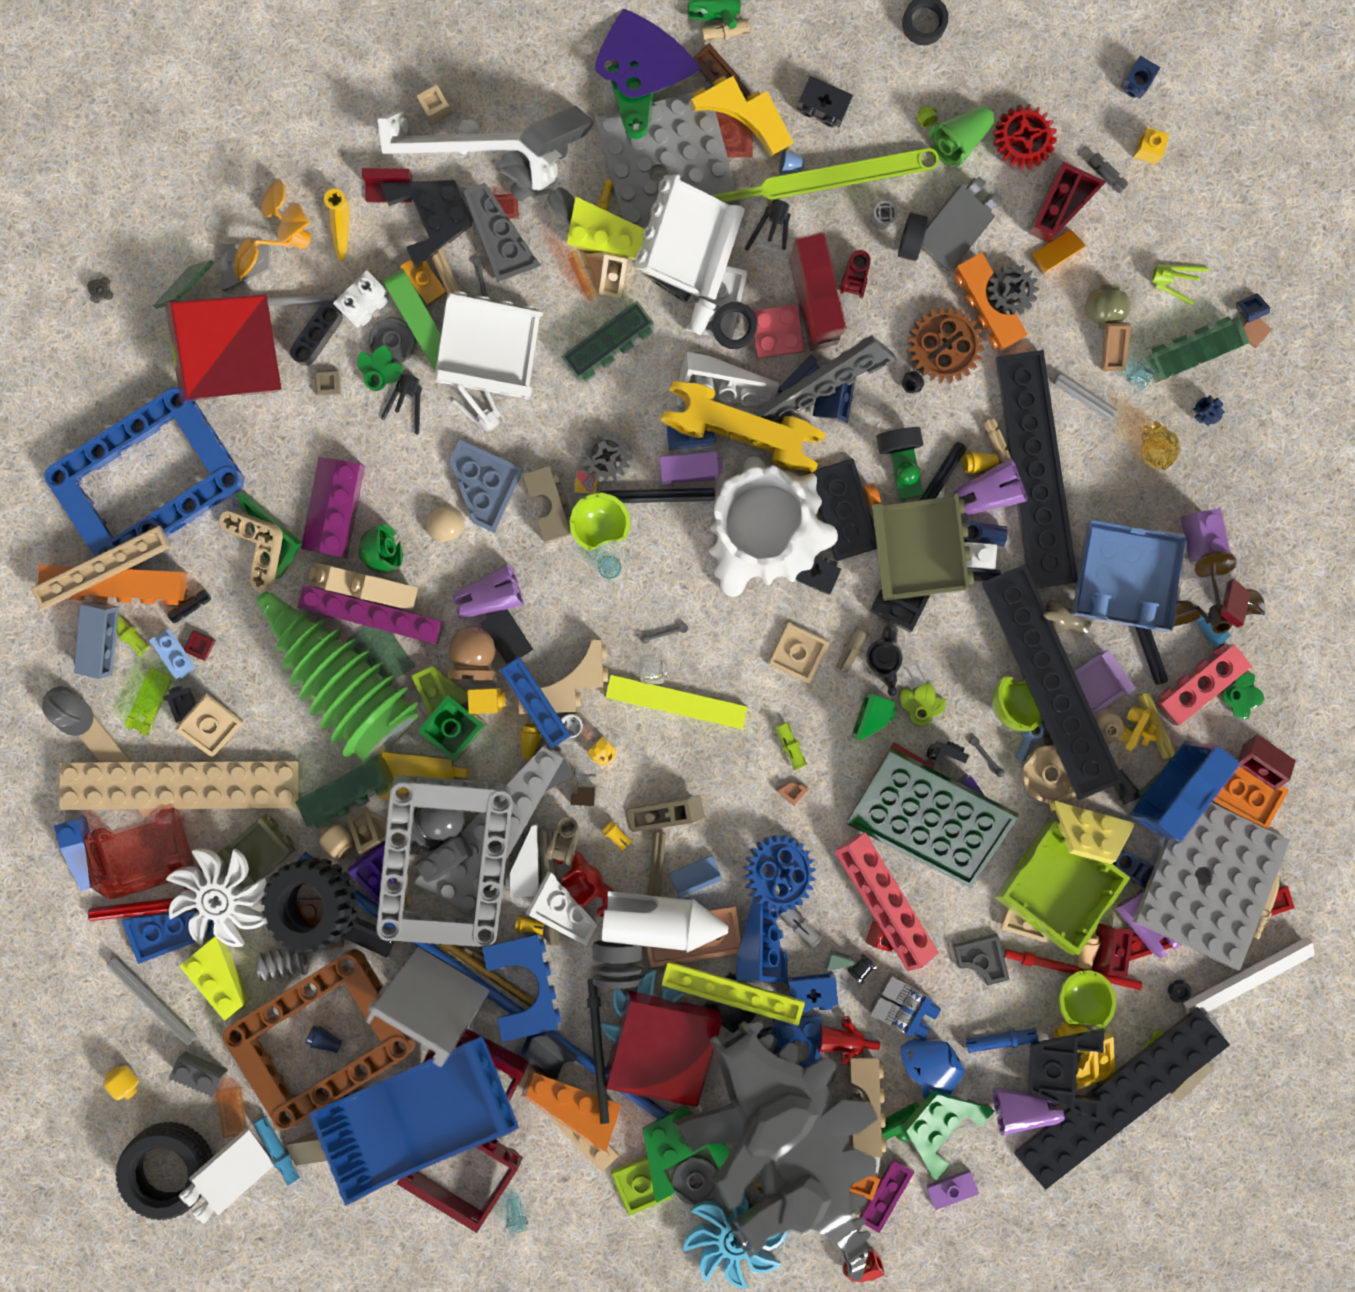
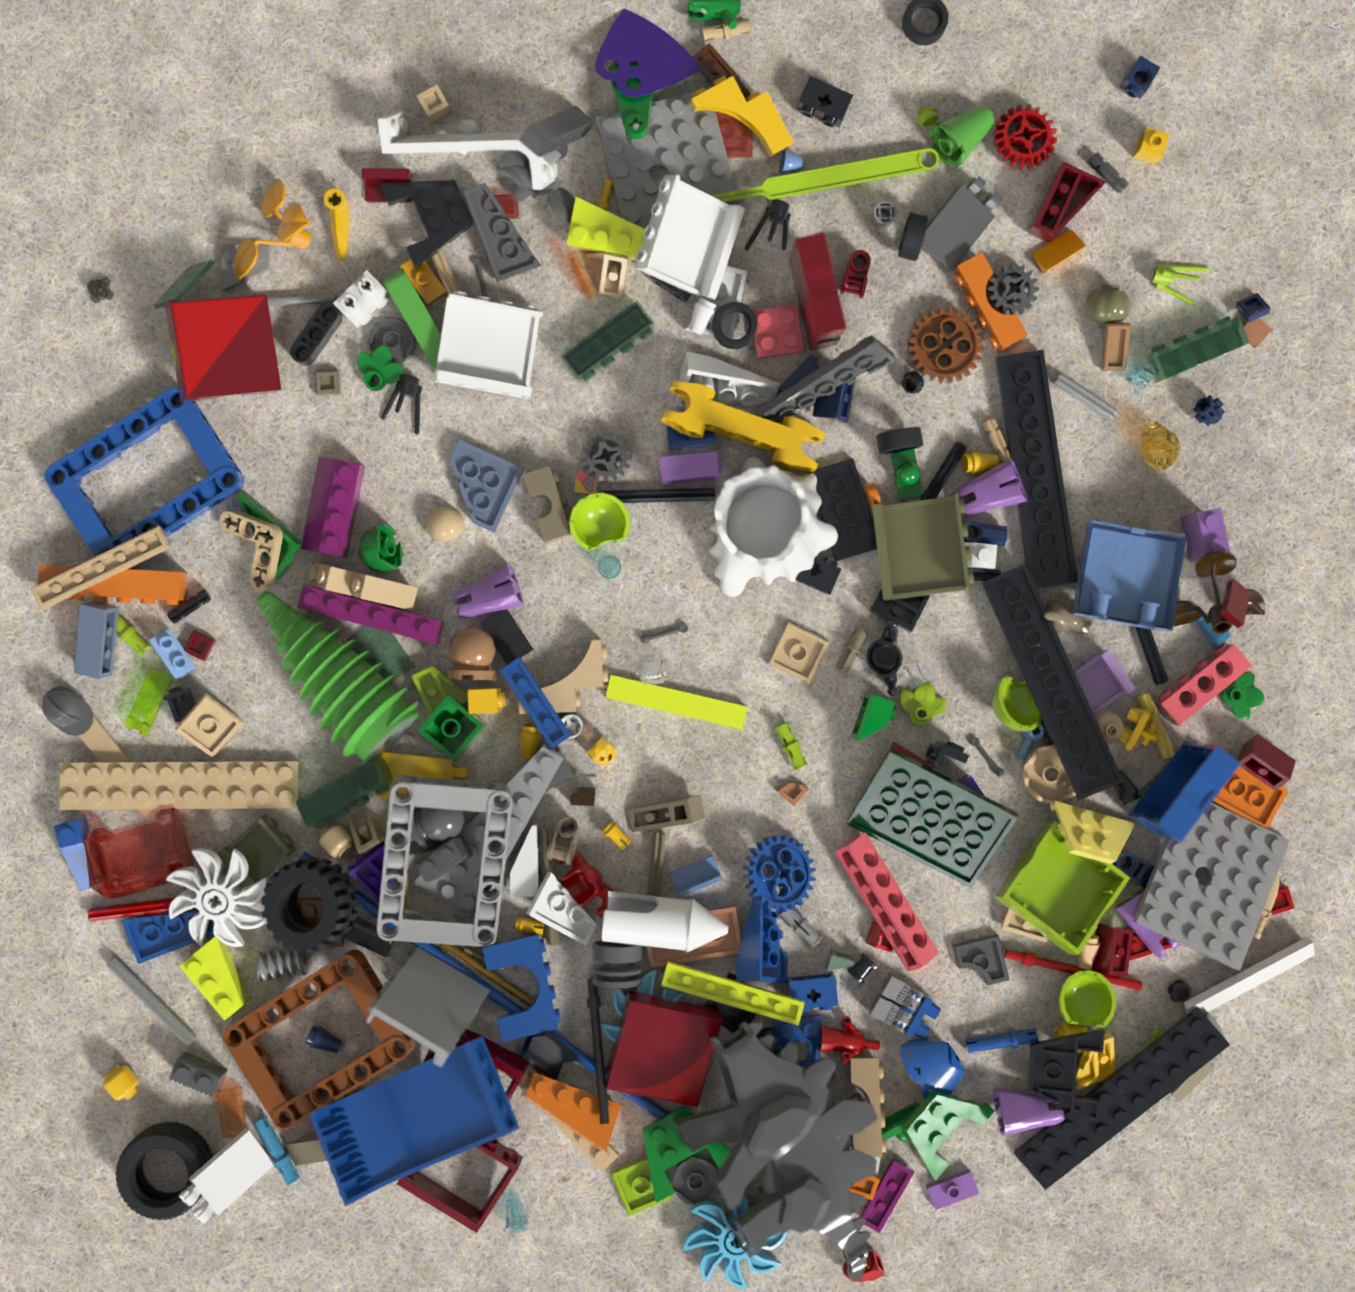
white plant [452,384,501,433] -> none

